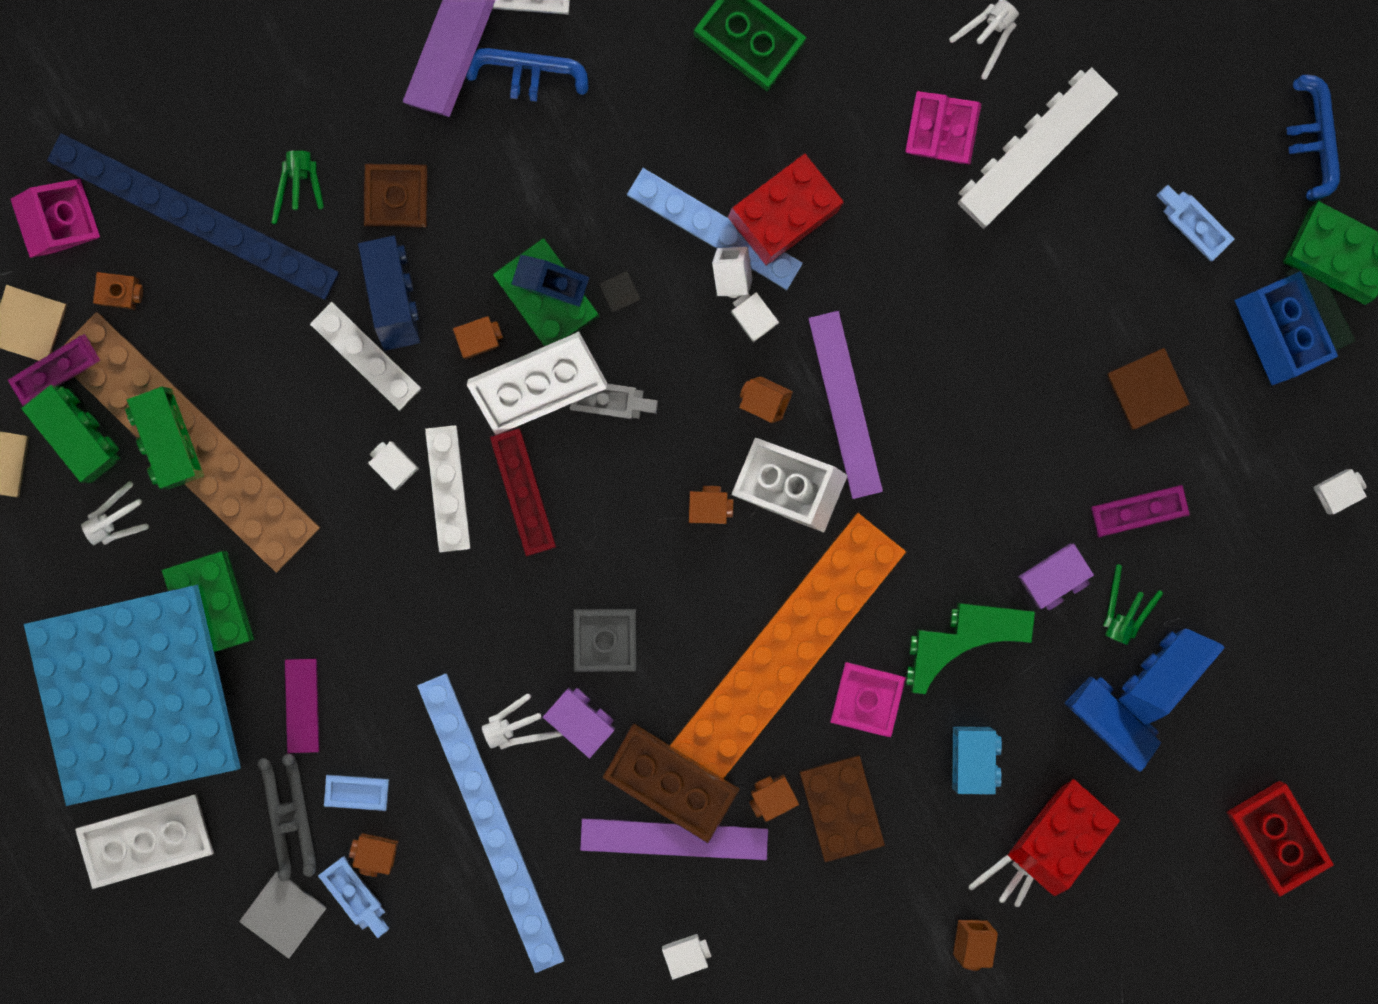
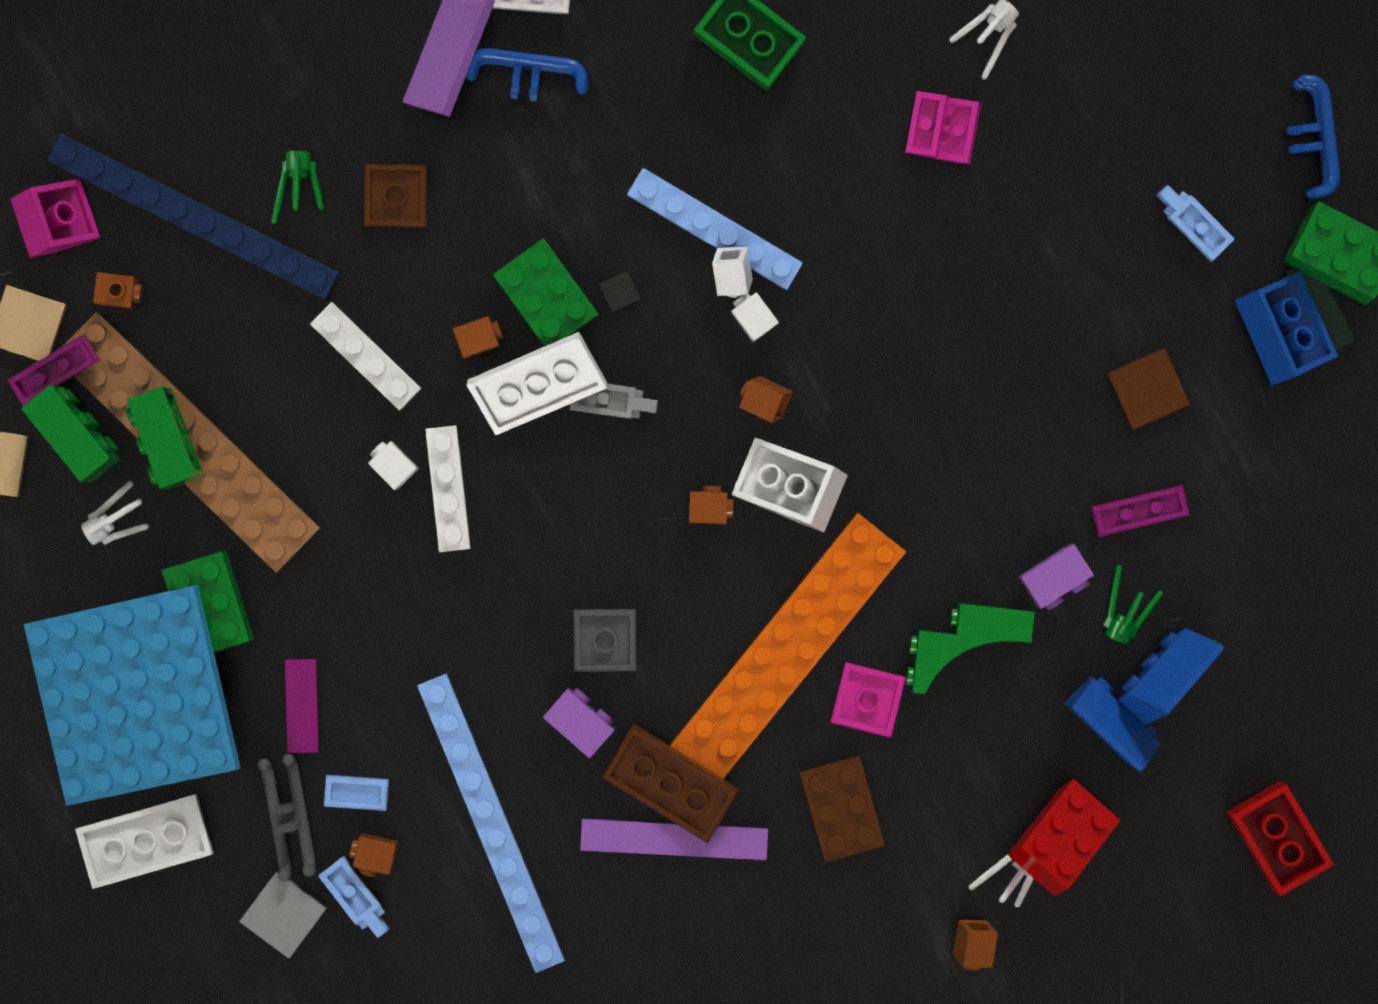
dark blue wedge [358,235,421,351] -> none
white plant [482,694,562,750] -> none
dark red plate [490,428,556,556] -> none
dark blue slope [511,255,589,307] -> none
white brick [662,934,711,980] -> none
red brick [728,154,844,266] -> none
dark orange brick [749,775,799,822] -> none
medium lavender tile [808,311,883,499] -> none
dark azure brick [952,727,1002,794] -> none
white brick [958,67,1118,229] -> none
white brick [1313,469,1367,514] -> none

